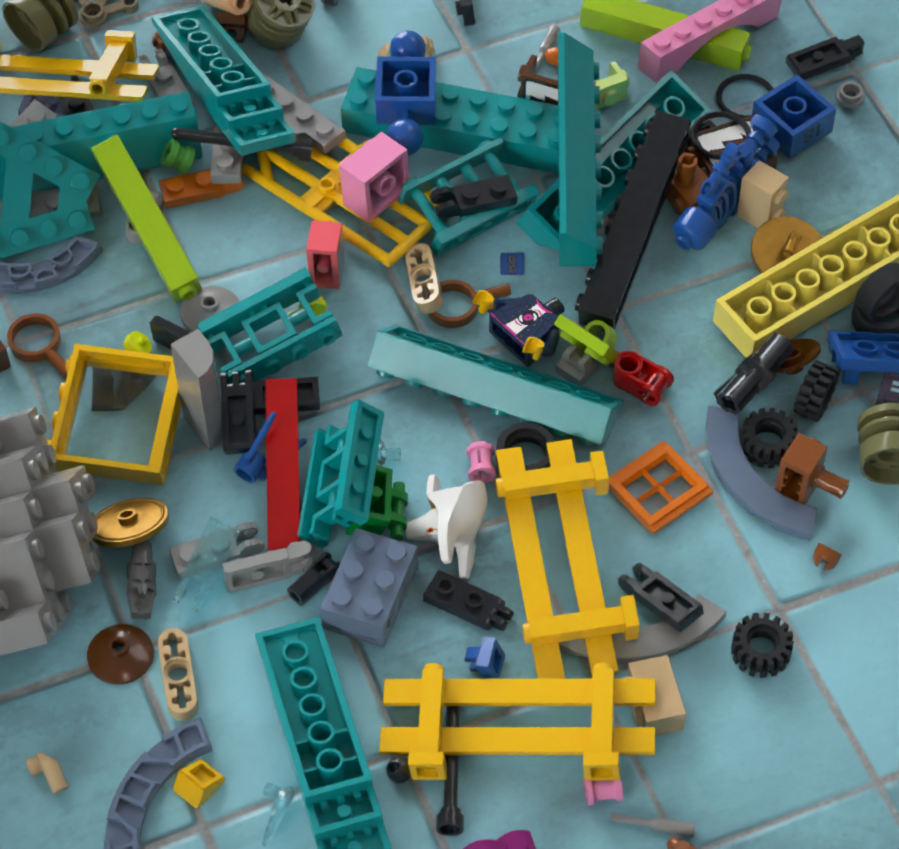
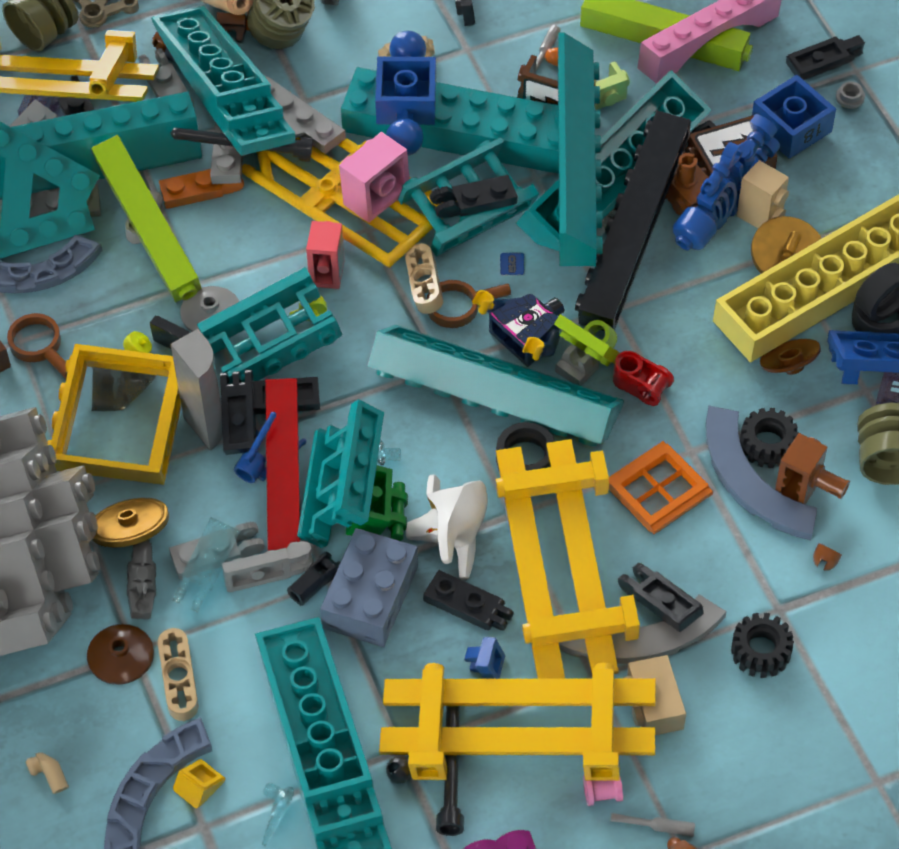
bright green wheel [161,138,195,174] -> none
bright pink bush [466,441,497,483] -> none
black tyre [690,111,752,160] -> none
black piece [713,332,794,415] -> none
black tyre [716,74,774,118] -> none
black tyre [793,360,840,422] -> none

